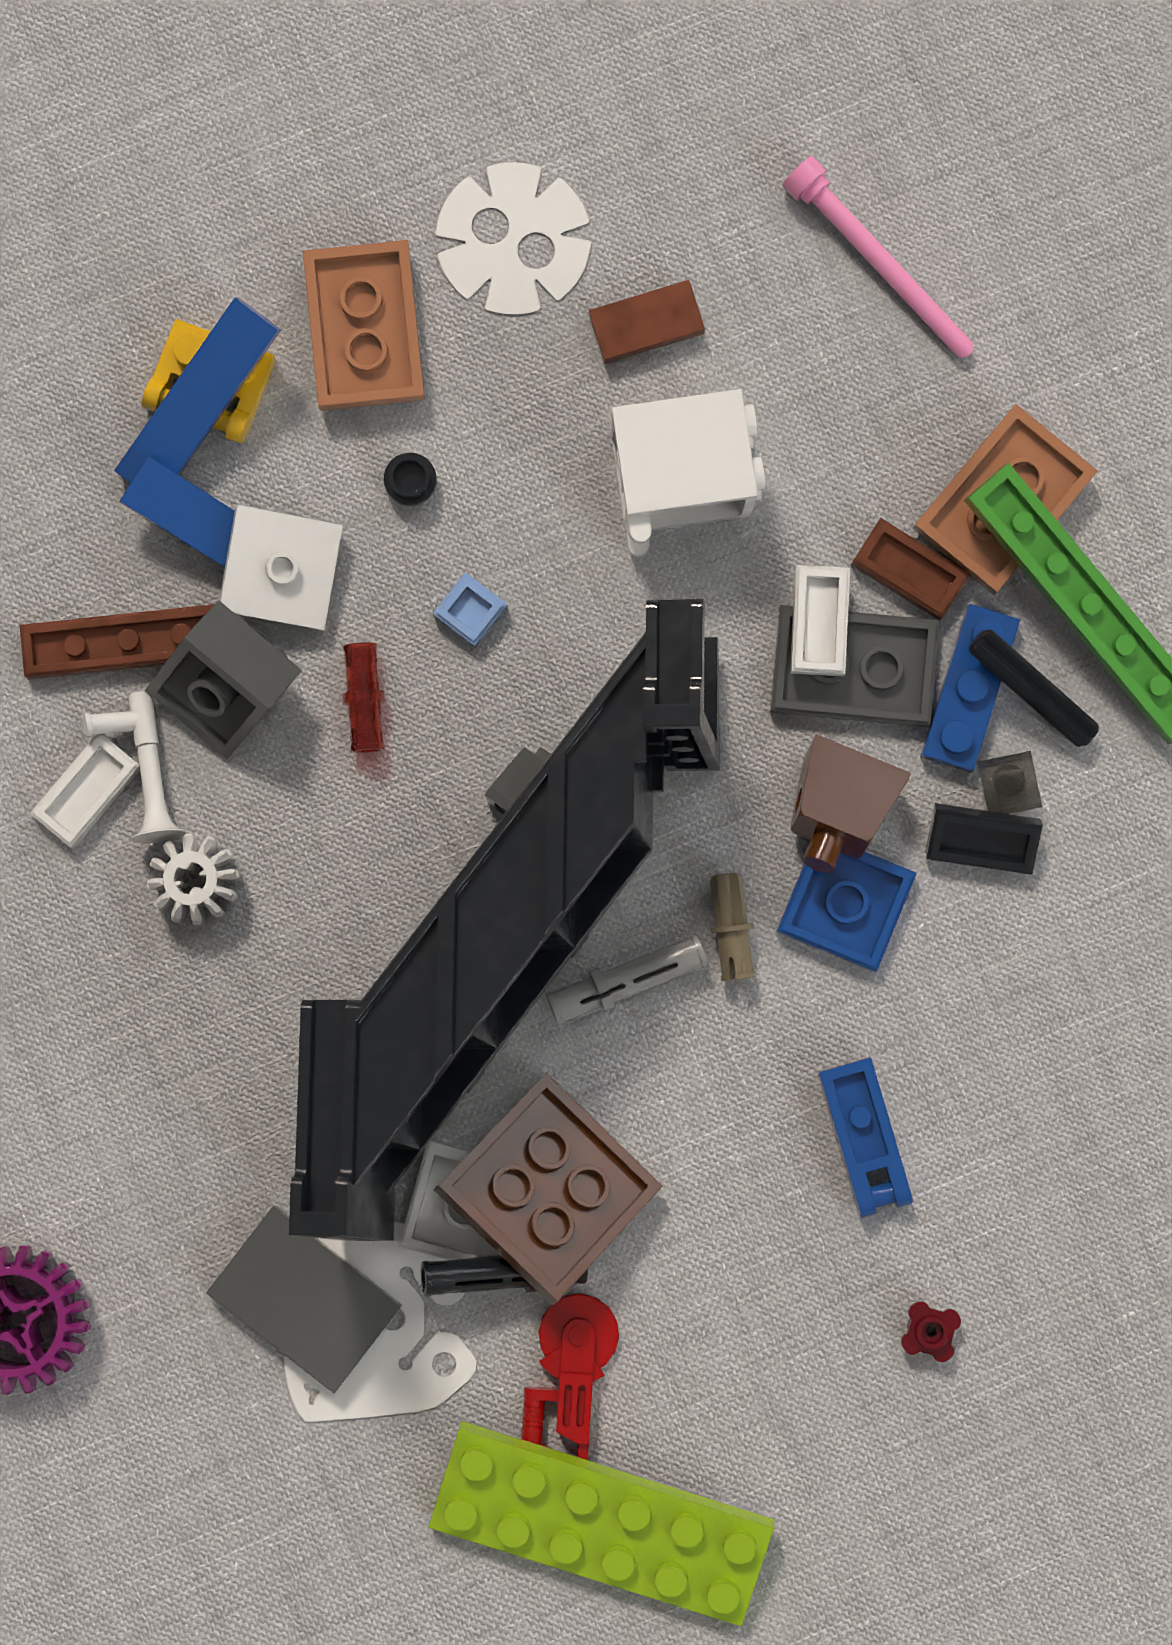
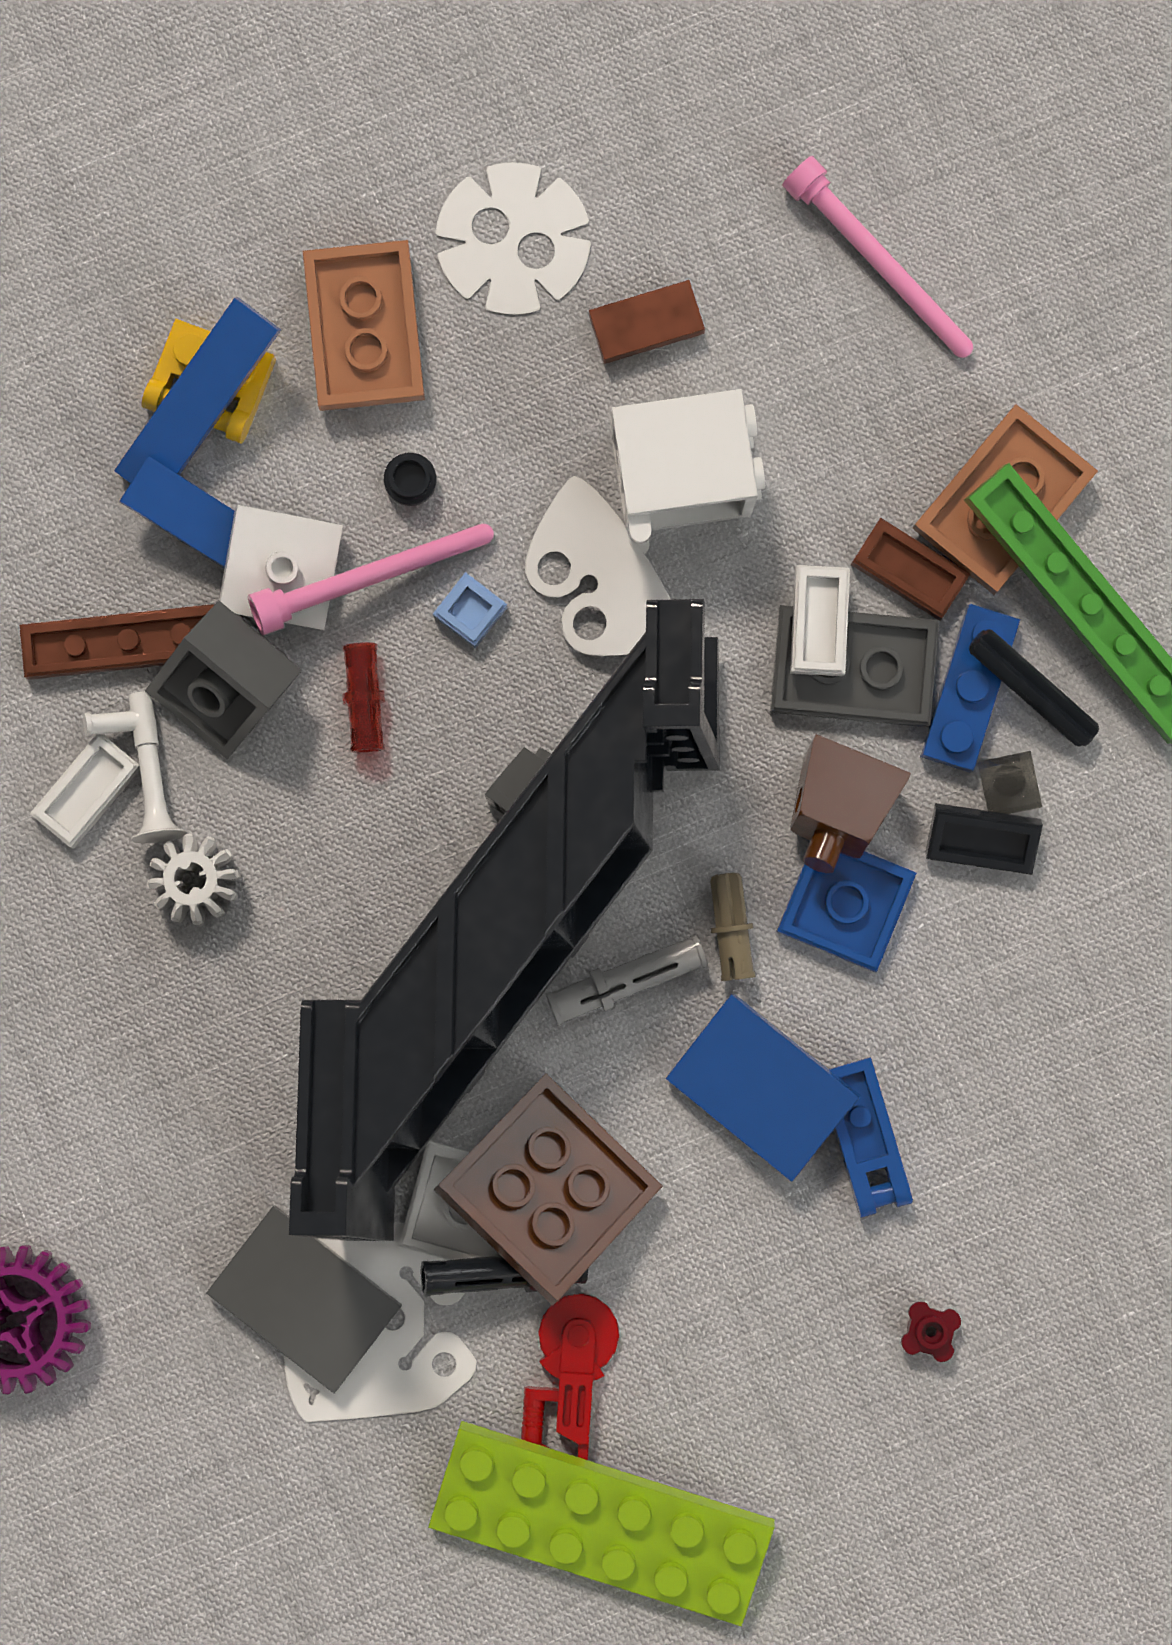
none -> bright pink piece [248,523,494,635]
none -> white piece [525,476,670,656]
none -> blue tile [665,994,861,1182]

